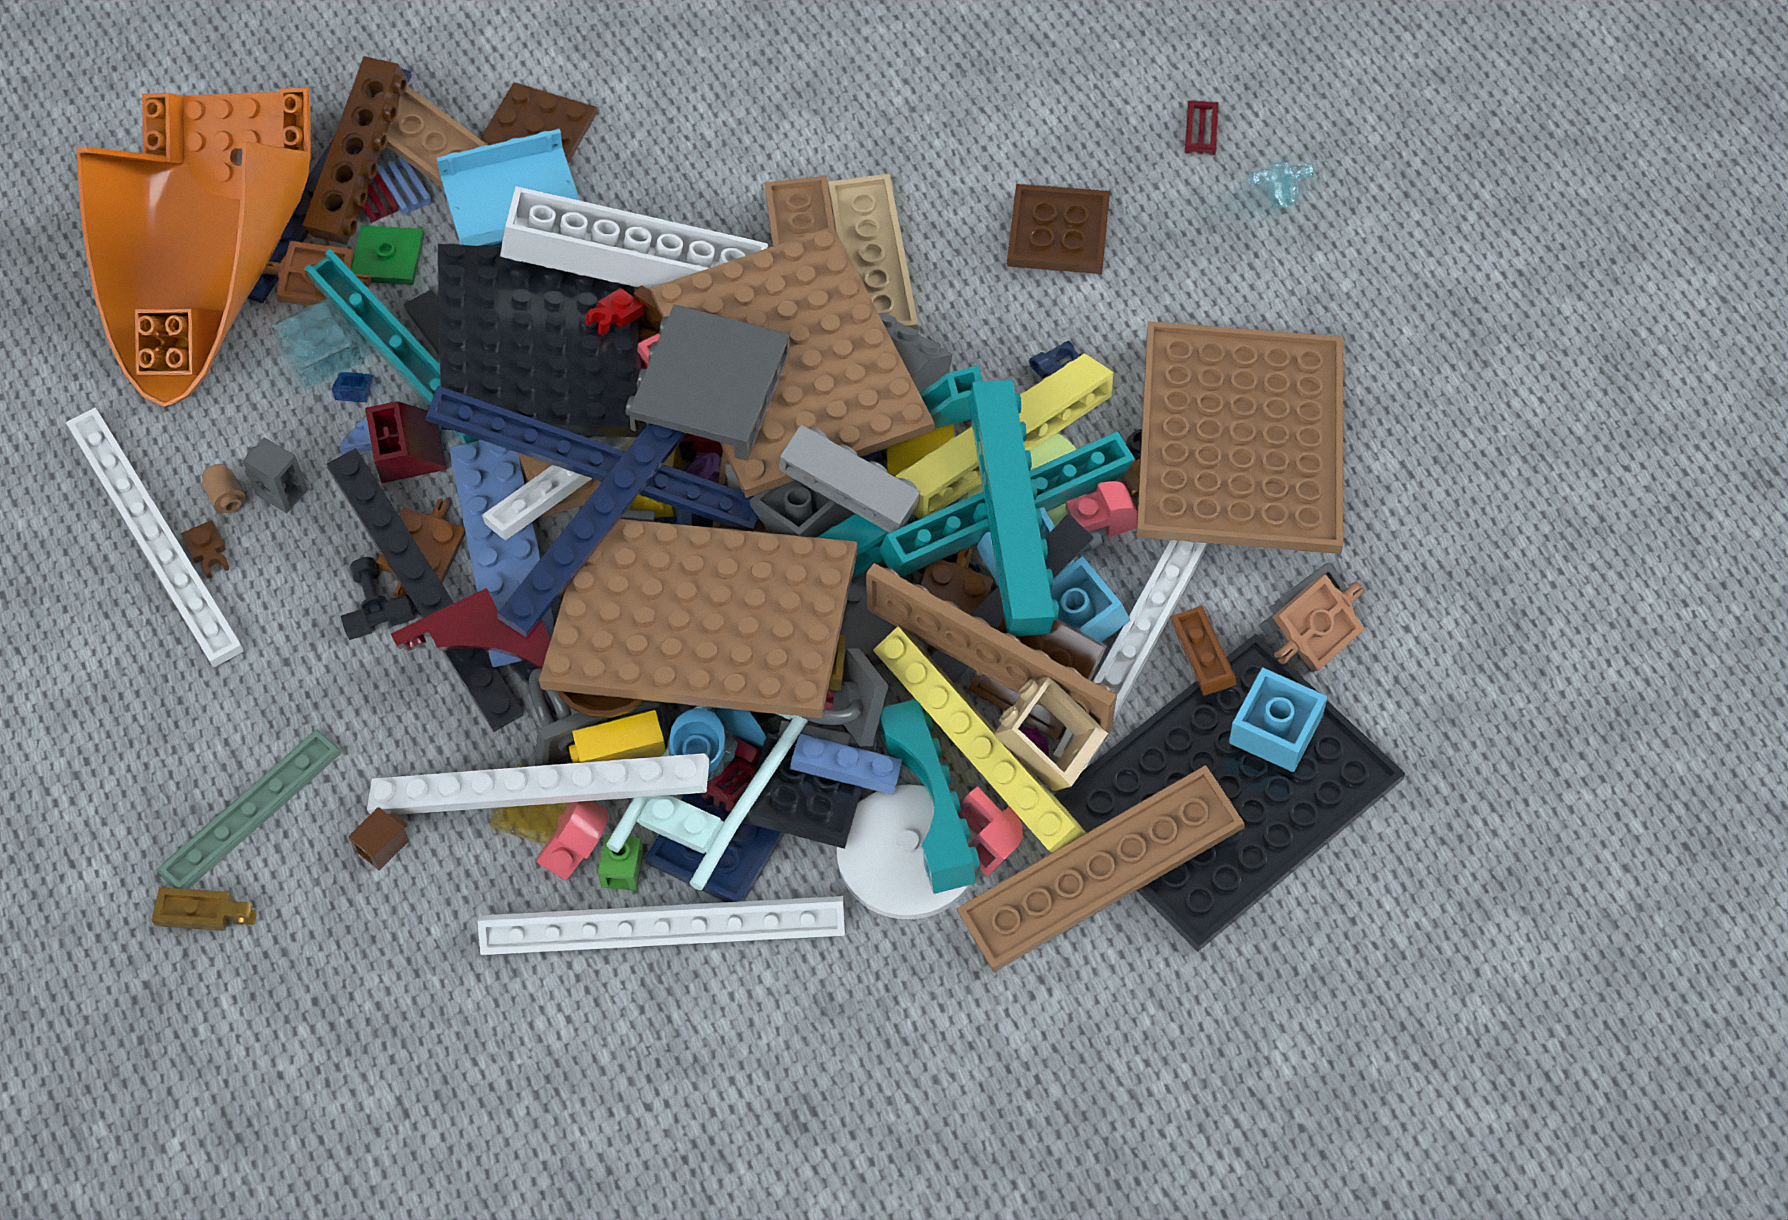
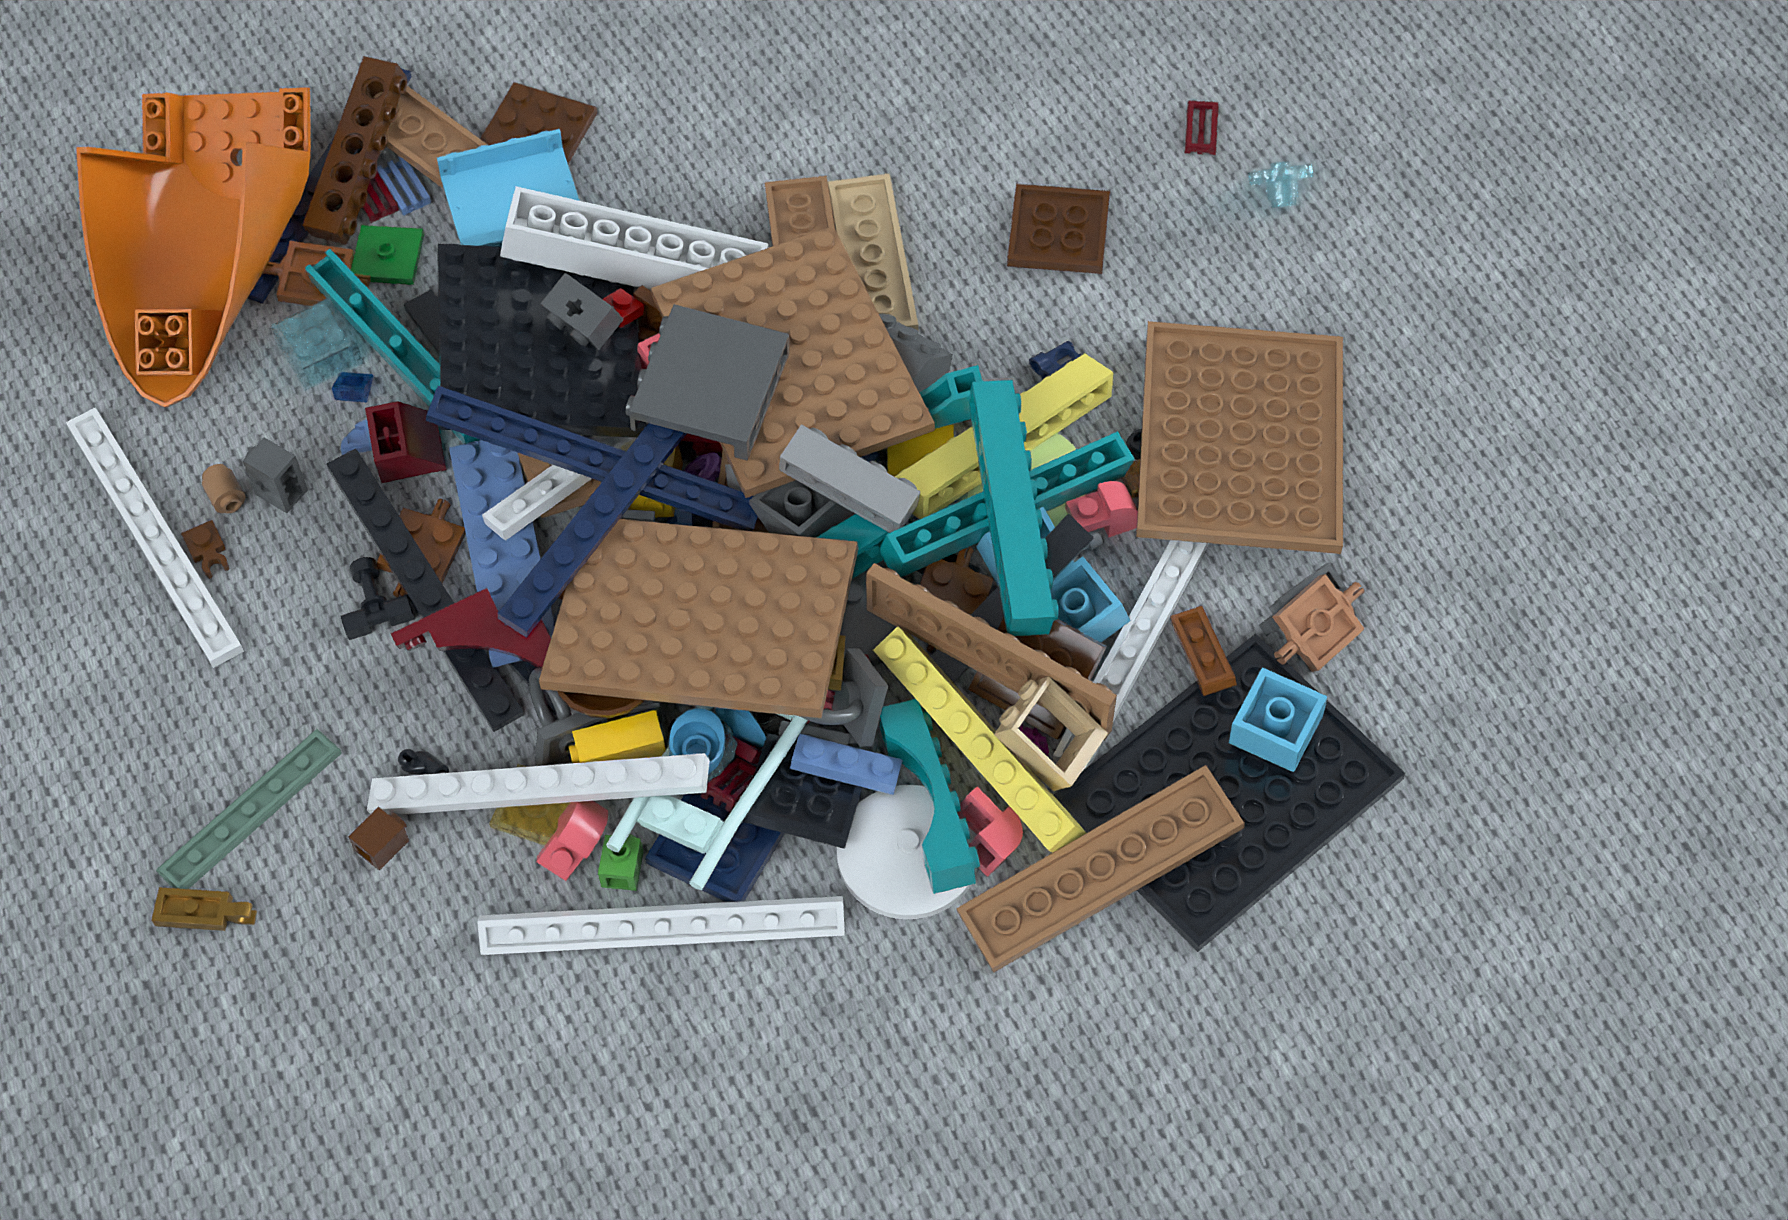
none -> black arm [398,749,449,774]
none -> dark grey brick [541,273,624,350]

